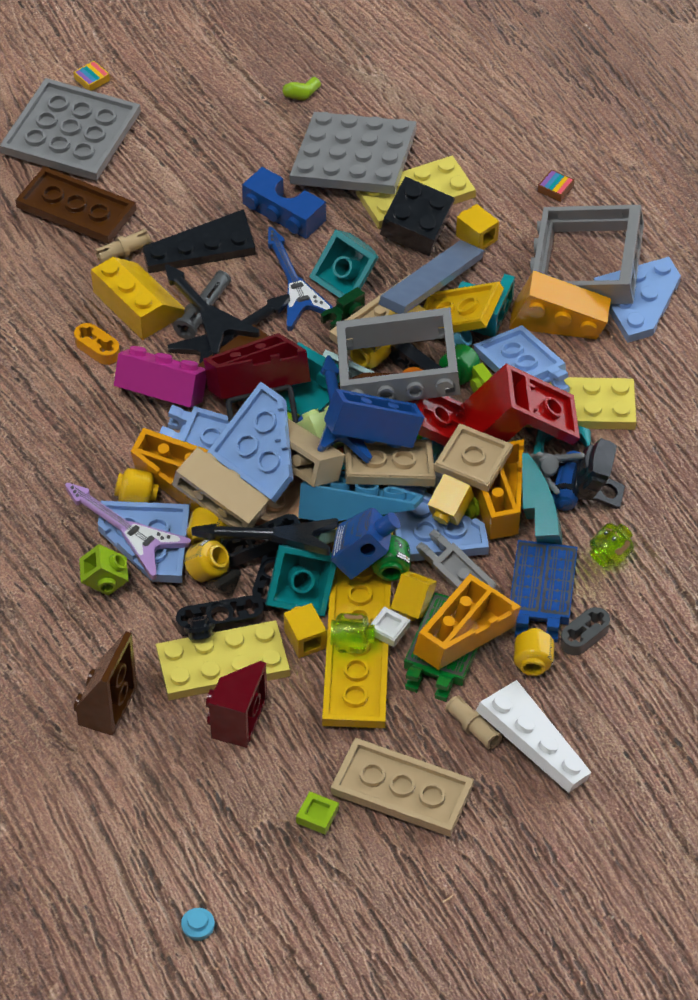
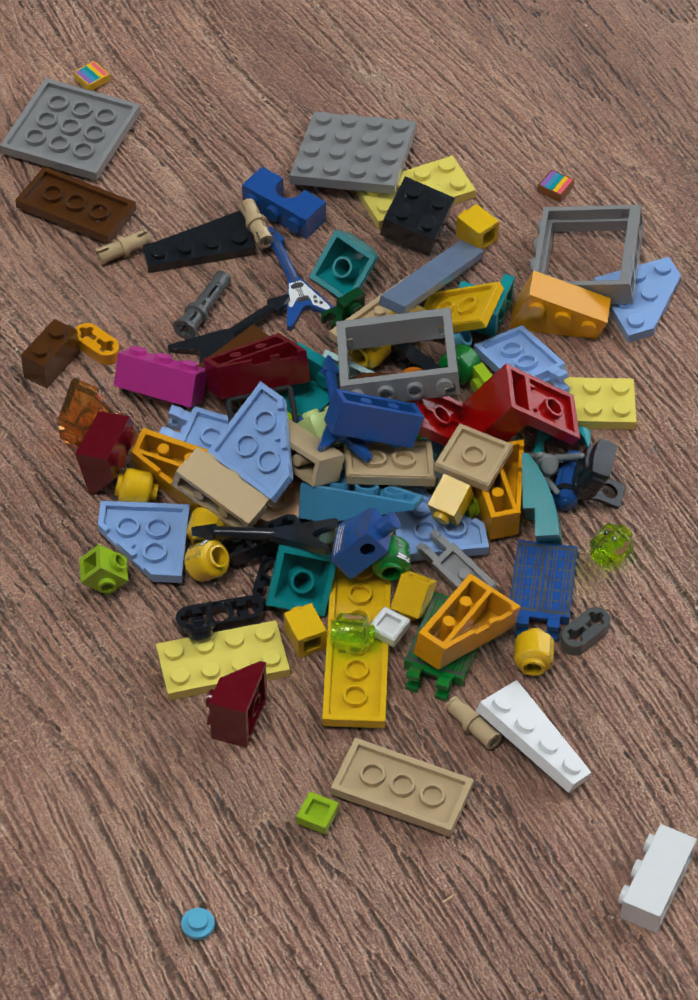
lavender piece [65,483,191,580] -> none
reddish brown slope [74,631,137,736] -> none
yellow slope [91,257,185,340] -> none
black piece [165,264,260,356] -> none
clear smoke slope [204,569,241,597] -> none
lime arm [282,77,321,101] -> none
none -> reddish brown brick [21,319,80,389]
none -> clear orange slope [58,378,123,446]
none -> dark red slope [75,411,137,494]
none -> tan pin [239,198,274,249]
none -> white brick [618,824,697,933]

